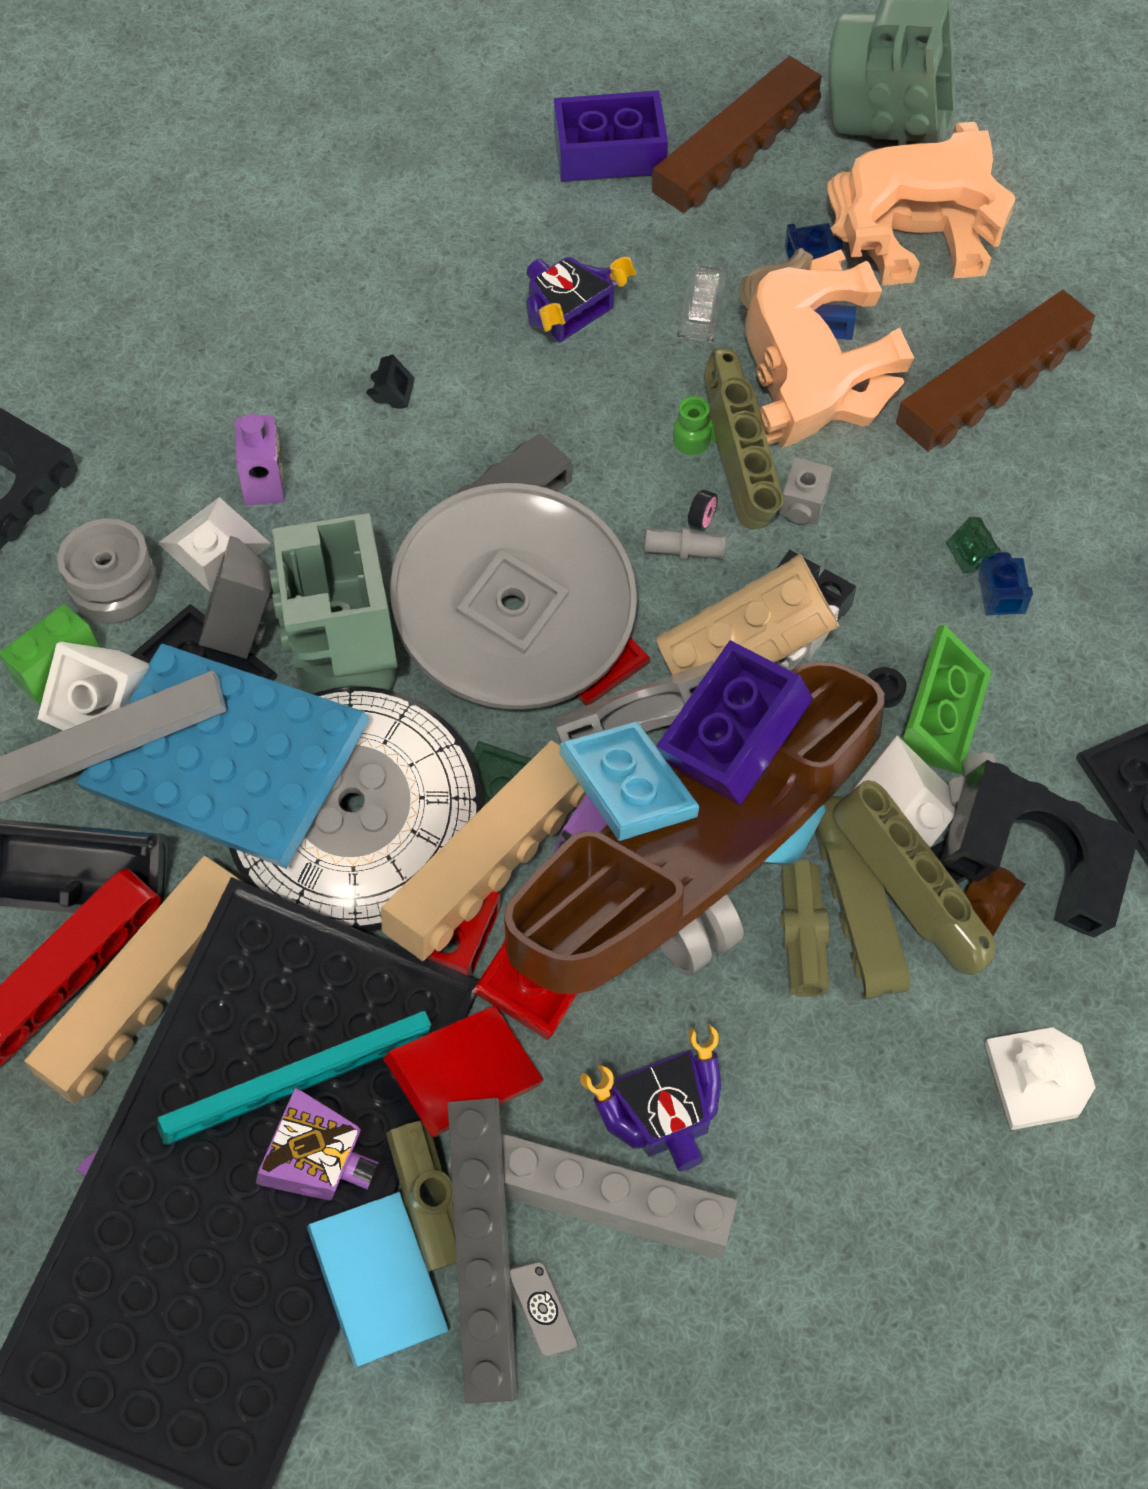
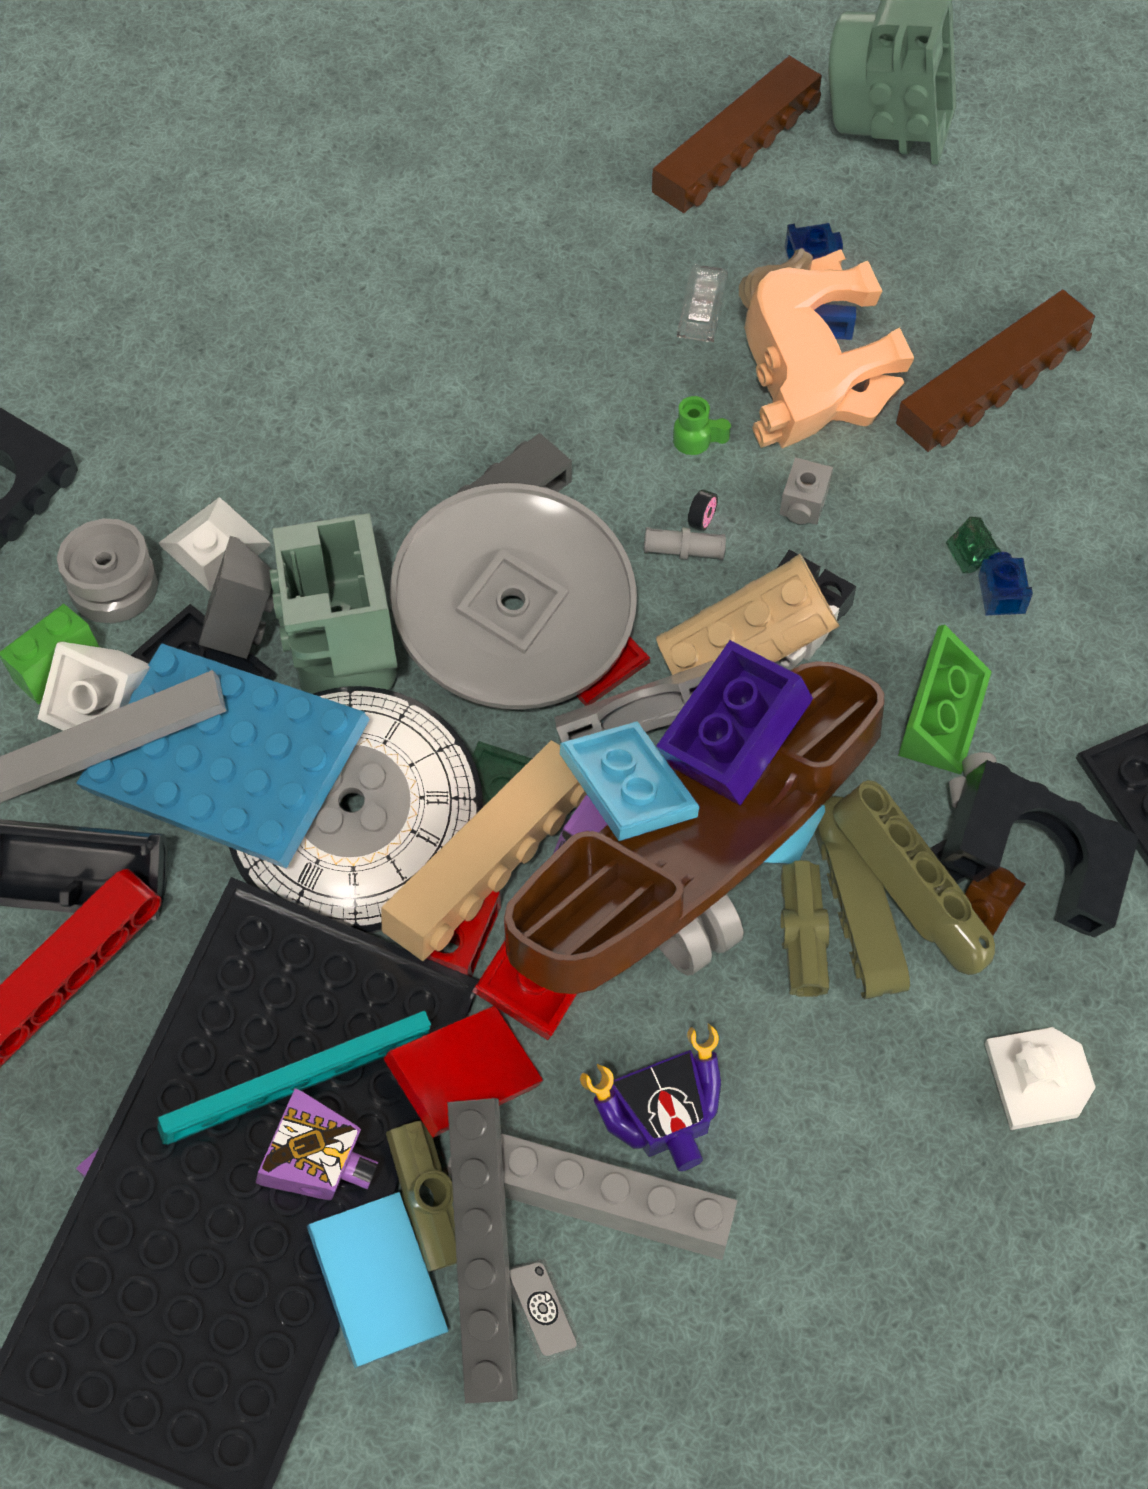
tan brick [24,855,243,1105] -> none
medium lavender torso [235,414,284,506] -> none
black tile [366,354,415,409] -> none
torso [526,257,637,343] -> none
dark purple brick [554,90,668,181] -> none
olive piece [704,347,783,530] -> none
light nougat piece [827,122,1015,286] -> none
white slope [847,735,956,847] -> none
black tile [867,667,907,708] -> none

